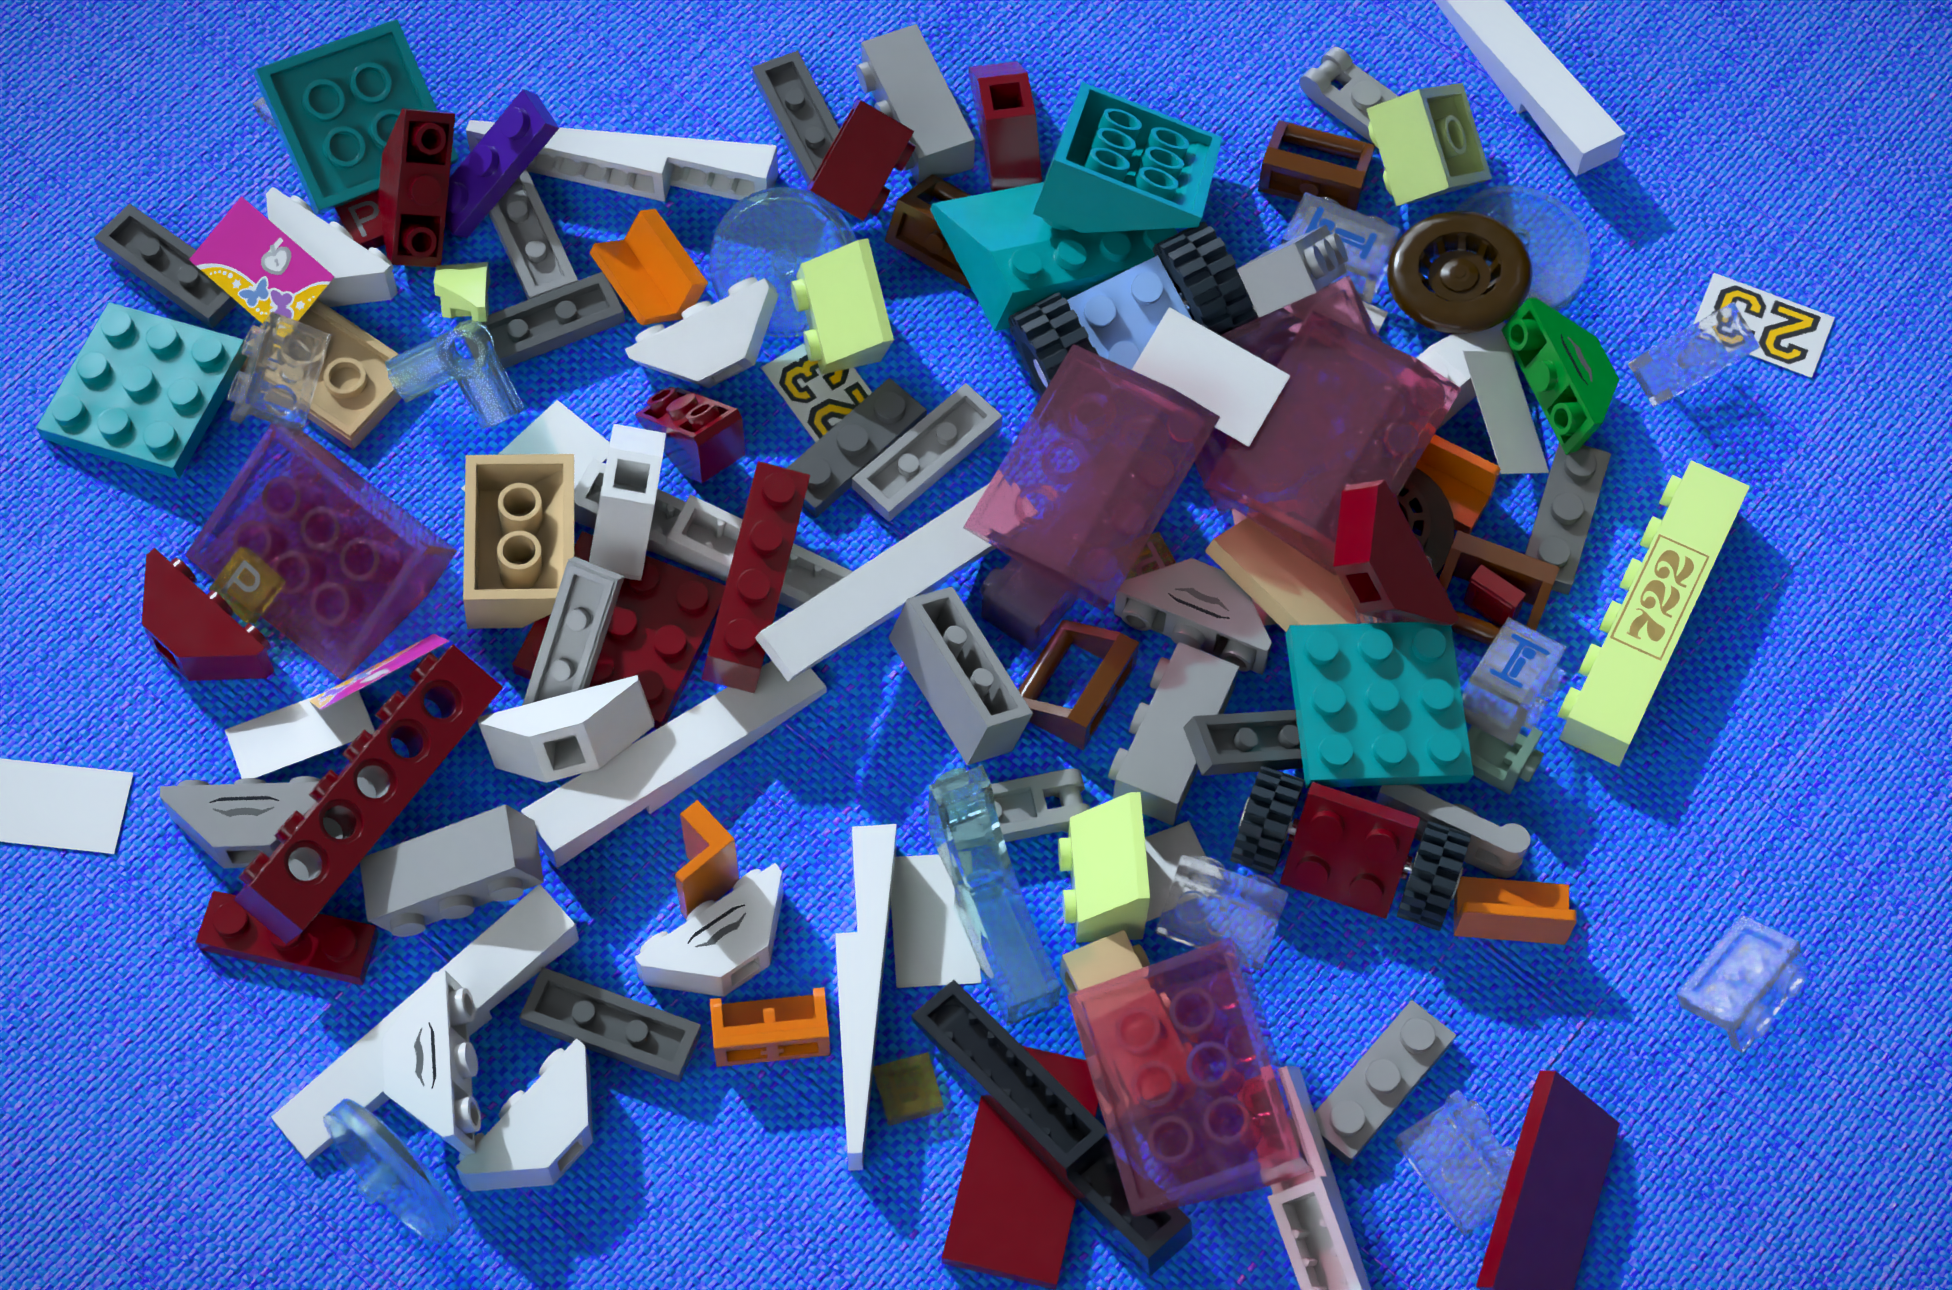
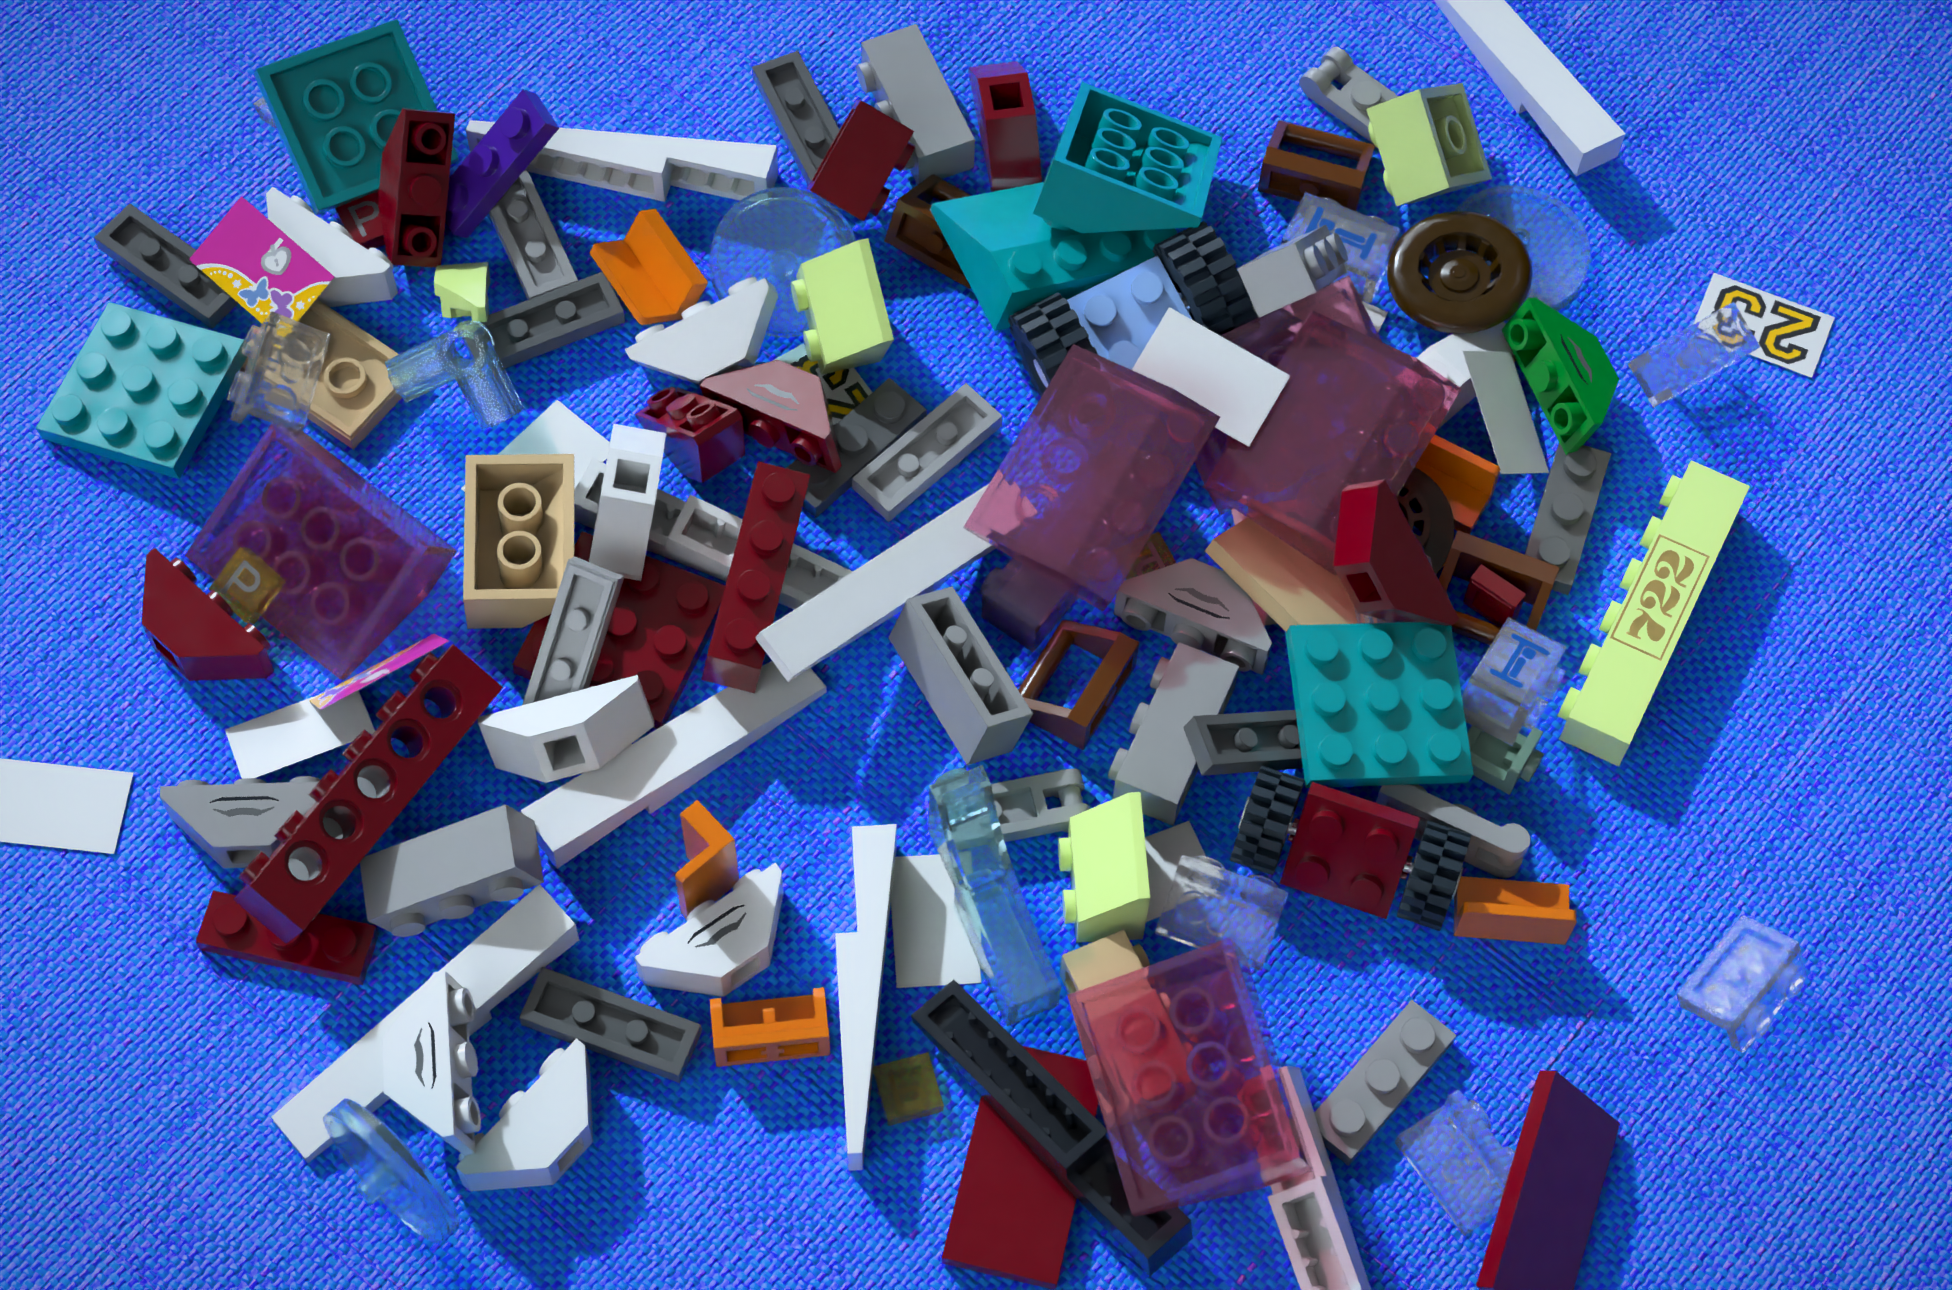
none -> slope [700,360,842,473]

